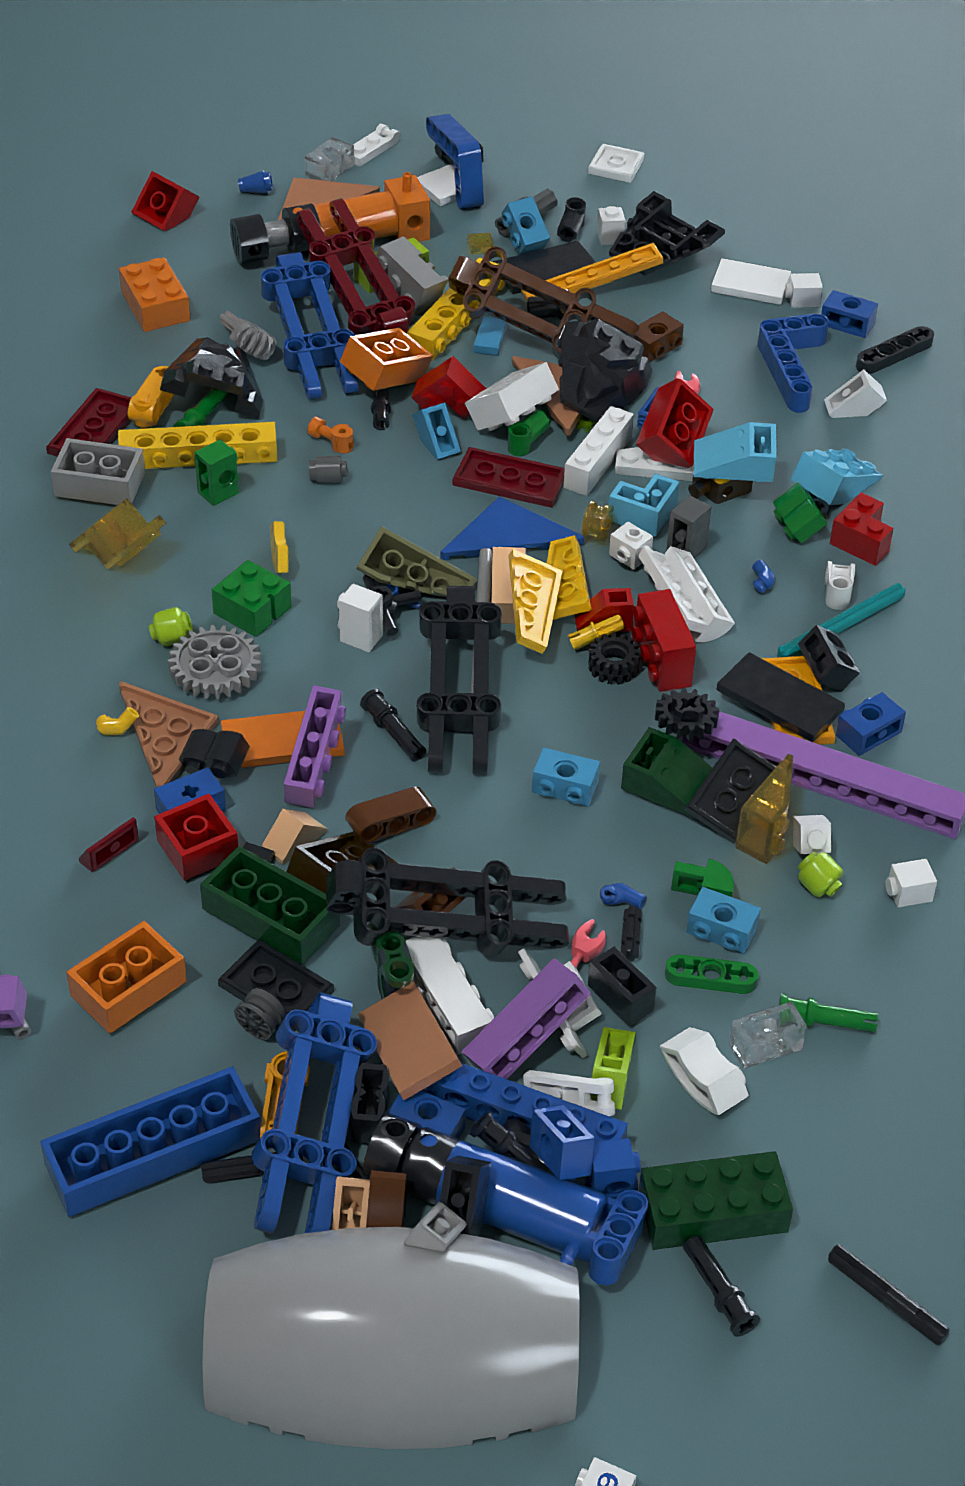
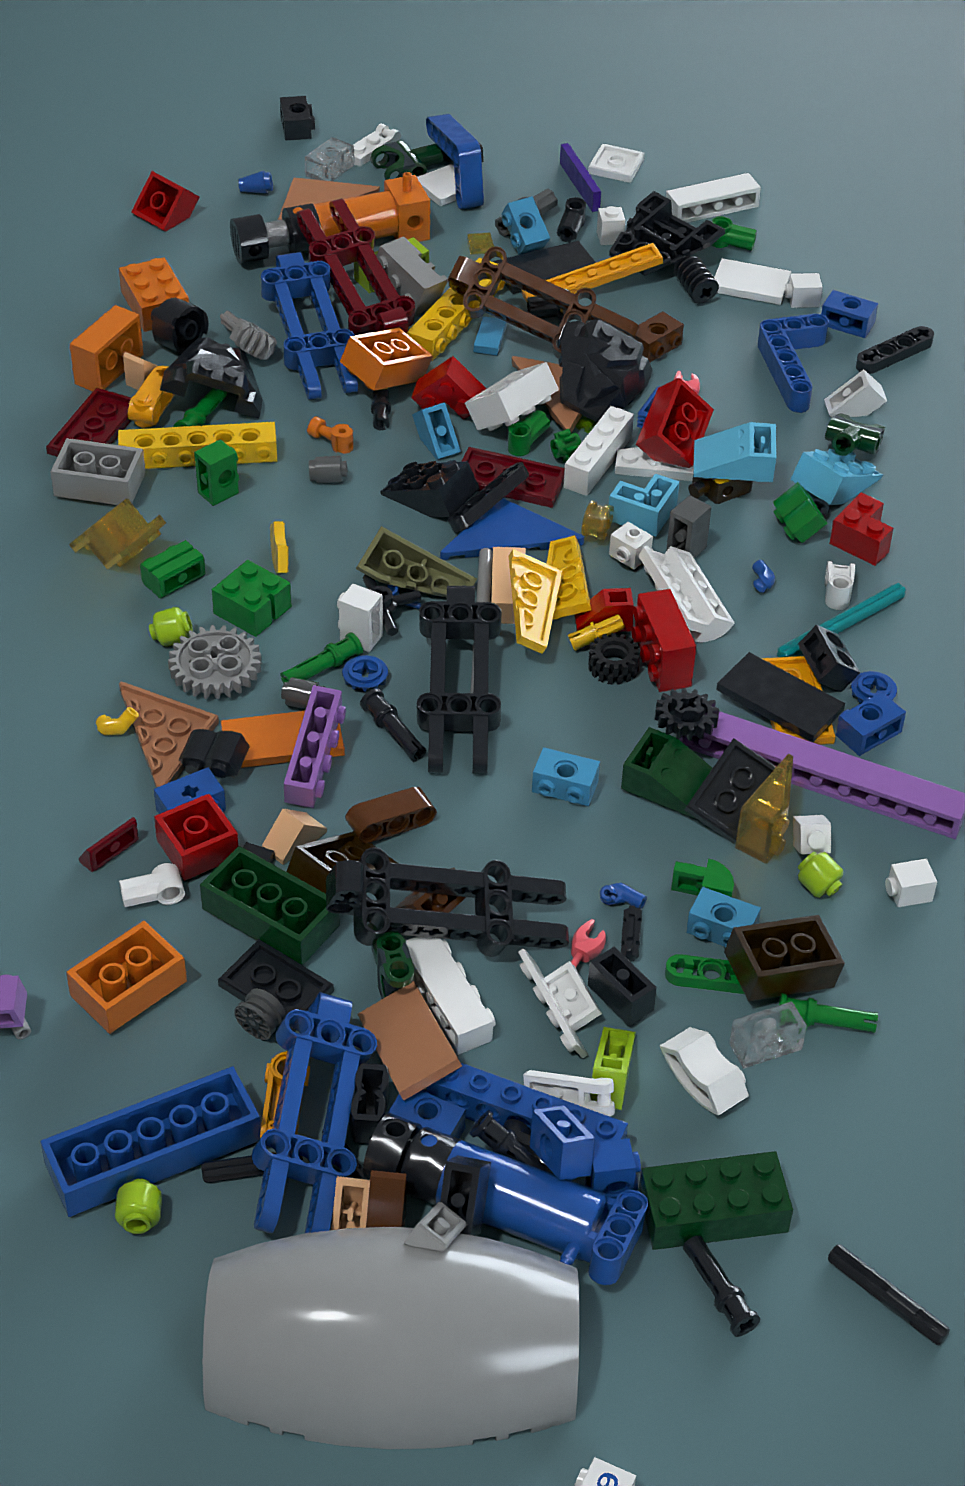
medium lavender brick [462,958,591,1079] -> none
none -> orange brick [70,305,144,391]
none -> lime head [115,1179,162,1234]
none -> white piece [119,863,185,907]
none -> light nougat slope [123,352,158,390]
none -> green brick [140,540,206,599]
none -> black brick [151,297,209,353]
none -> black brick [280,96,315,141]
none -> green pin [280,632,363,684]
none -> dark grey brick [281,677,326,709]
none -> blue gear [342,655,388,692]
none -> dark green connector [370,141,443,180]
none -> black slope [380,460,480,517]
none -> black beam [447,462,529,532]
none -> green gear [550,429,582,463]
none -> dark purple tile [560,143,601,212]
none -> white brick [666,173,761,223]
none -> black piece [674,256,719,304]
none -> green piece [712,216,757,251]
none -> dark brown brick [724,915,845,1001]
none -> dark green connector [825,413,885,456]
none -> blue gear [851,671,897,703]

